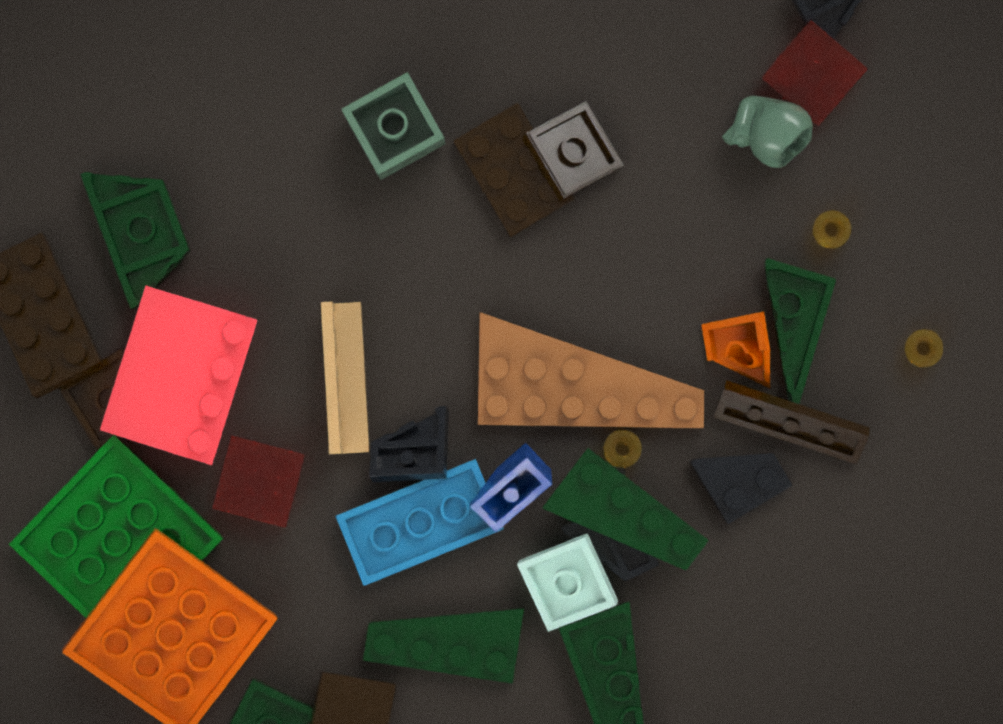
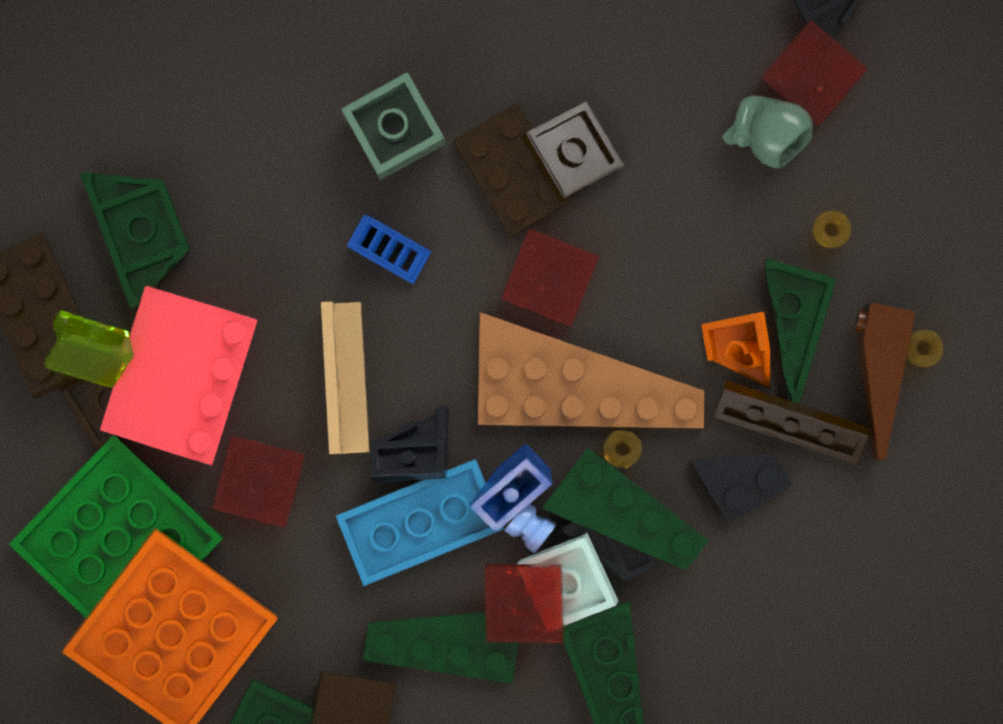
none -> clear neon green panel [45,310,134,388]
none -> blue slope [347,214,432,285]
none -> clear red plate [485,564,564,643]
none -> clear red plate [501,229,599,327]
none -> light blue wheel [504,504,556,553]
none -> reddish brown slope [854,302,916,460]

